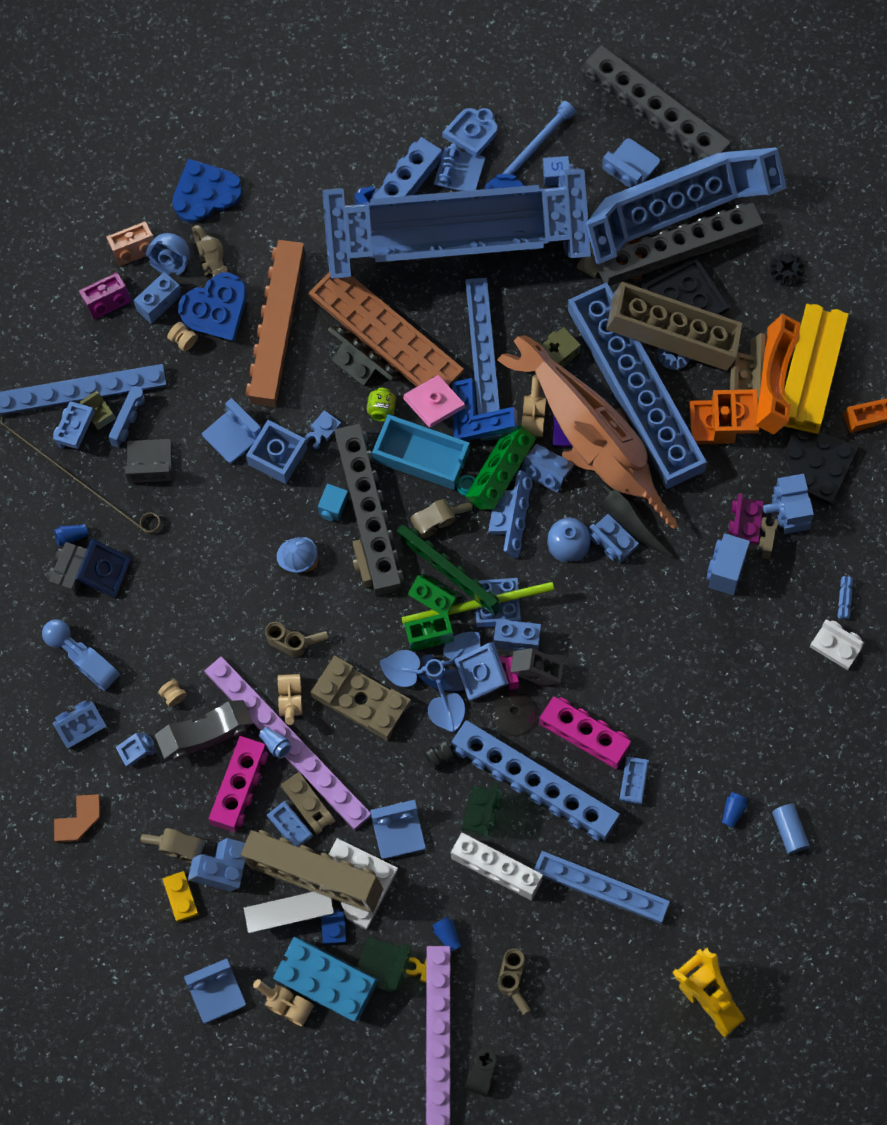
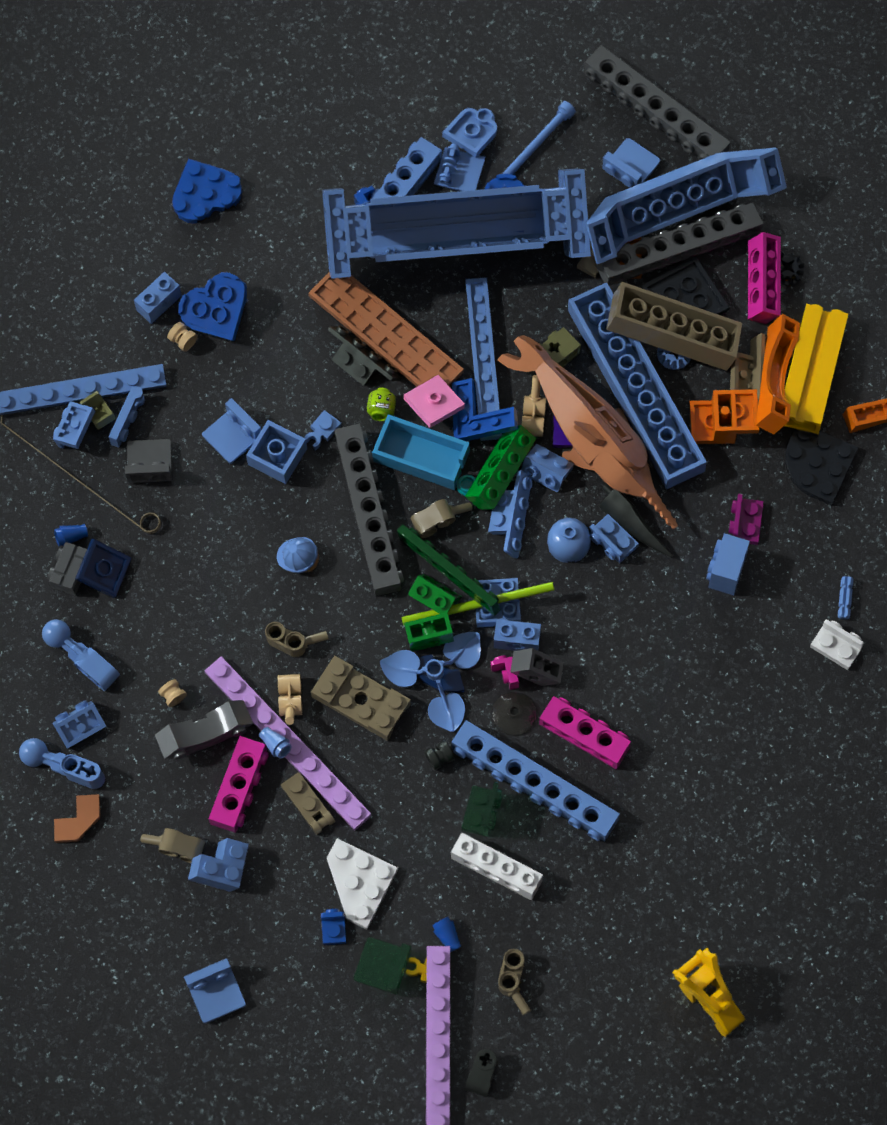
magenta bracket [79,273,131,319] -> none
nougat bracket [106,221,154,266] -> none
medium blue bracket [116,733,156,766] -> none
medium blue cylinder [146,233,190,275] -> none
yellow plate [162,871,198,922] -> none
dark tan animal [192,225,228,277] -> none
dark tan brick [240,830,383,914] -> none
white sticker [244,892,334,933] -> none
nougat brick [246,240,305,407] -> none
tan beam [253,980,314,1026] -> none
medium blue plate [267,801,313,848] -> none
dark azure piece [273,937,379,1021] -> none
dark azure brick [318,484,349,521] -> none
dark tan plate [353,539,373,589] -> none
medium blue bracket [370,800,425,860] -> none
medium blue tile [454,642,509,701] -> none
medium blue plate [534,851,670,924] -> none
medium blue brick [543,156,574,187] -> none
medium blue plate [619,757,649,805] -> none
blue cone [721,792,748,828] -> none
dark tan plate [758,517,778,559] -> none
medium blue brick [763,474,814,534] -> none
medium blue brick [772,804,810,855] -> none
none -> medium blue beam [19,738,105,789]
none -> dark pink brick [748,232,781,324]

